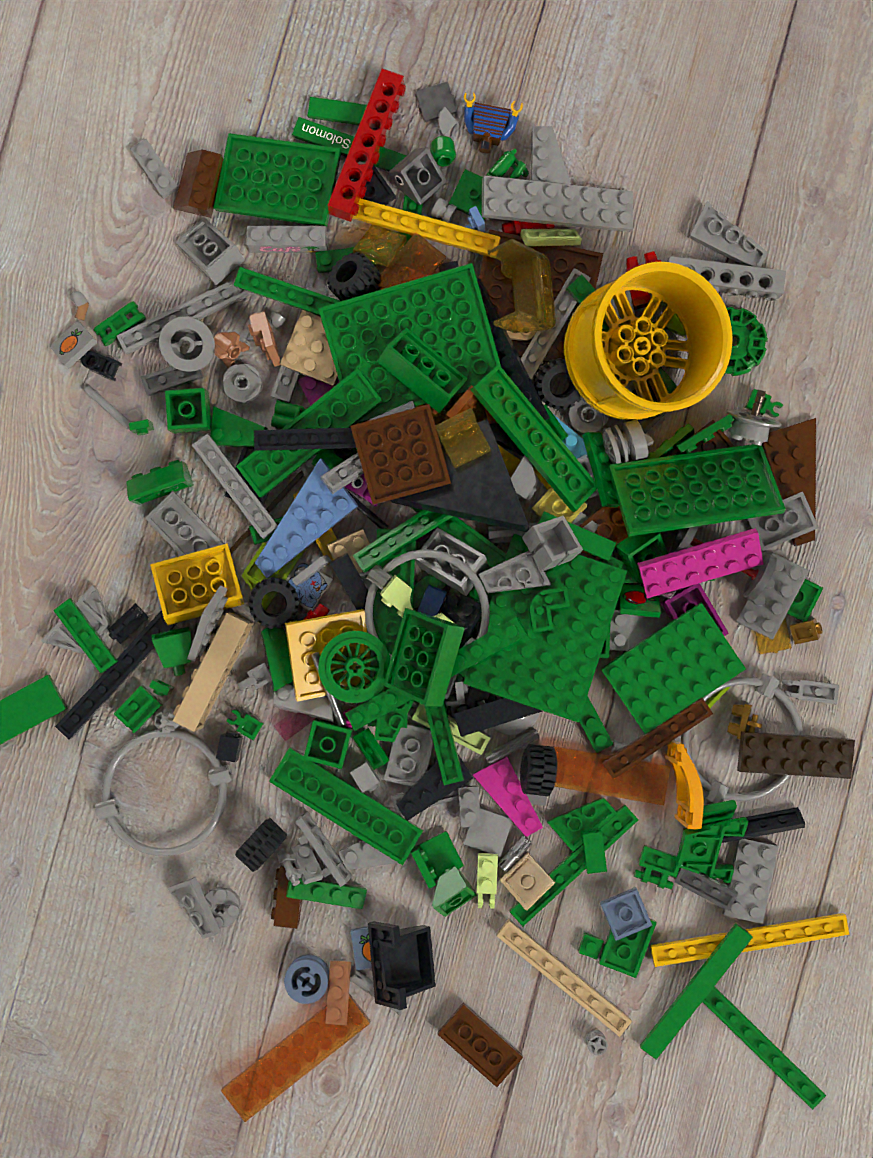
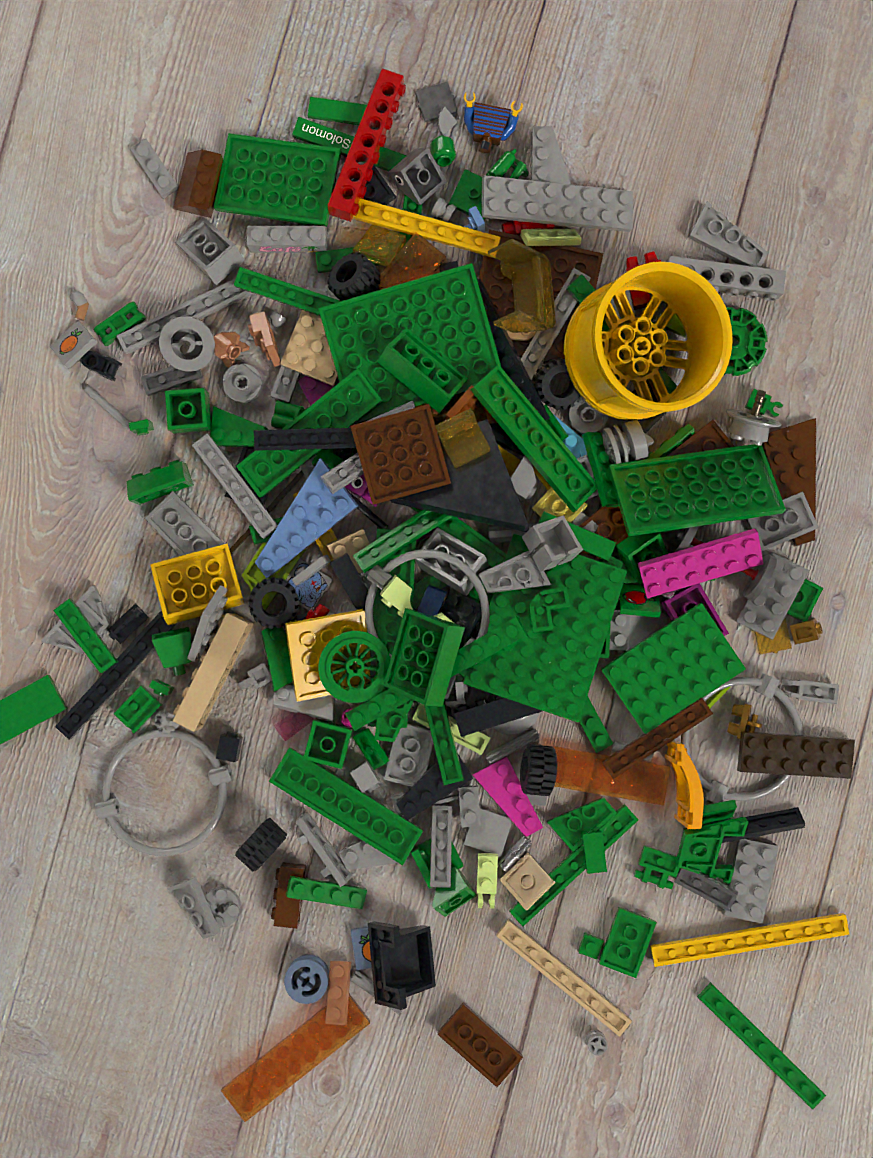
green plate [226,709,264,741] -> none
light grey plate [278,843,324,886] -> none
flat silver bar [311,652,346,726] -> none
sand blue tile [600,887,652,941] -> none
green tile [640,923,753,1060] -> none
green wing [678,414,734,454] -> none
none -> light grey plate [430,805,452,888]

